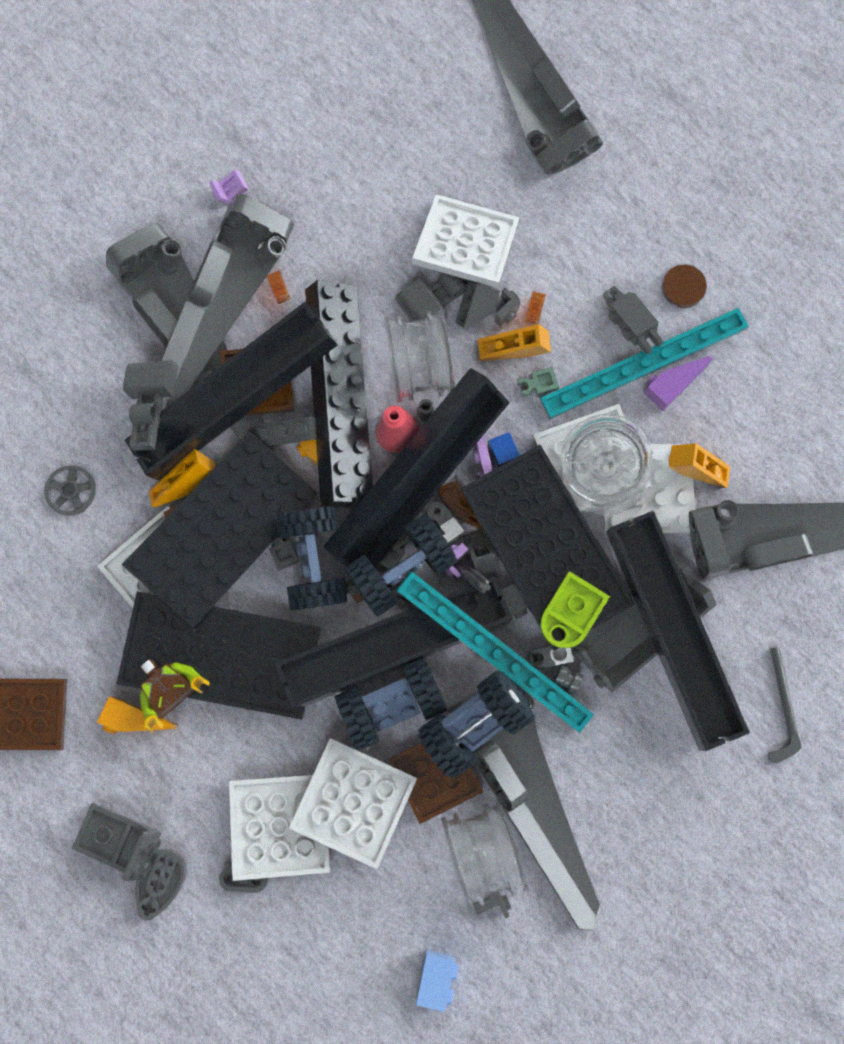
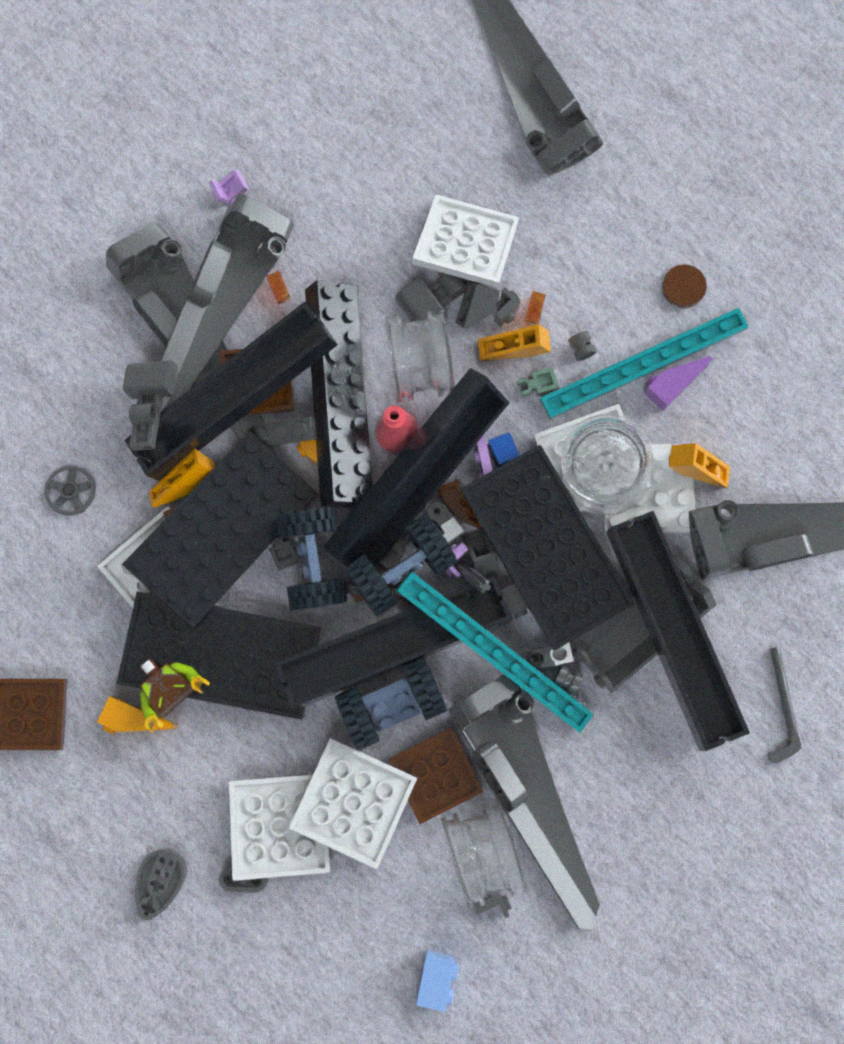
dark grey bracket [72,803,162,882] -> none
dark grey pin [417,399,434,421] -> none
black plate [418,670,534,778] -> none
lime plate [540,571,610,649] -> none
dark grey hinge [603,286,663,354] -> none
none -> dark grey wheel [568,331,597,361]

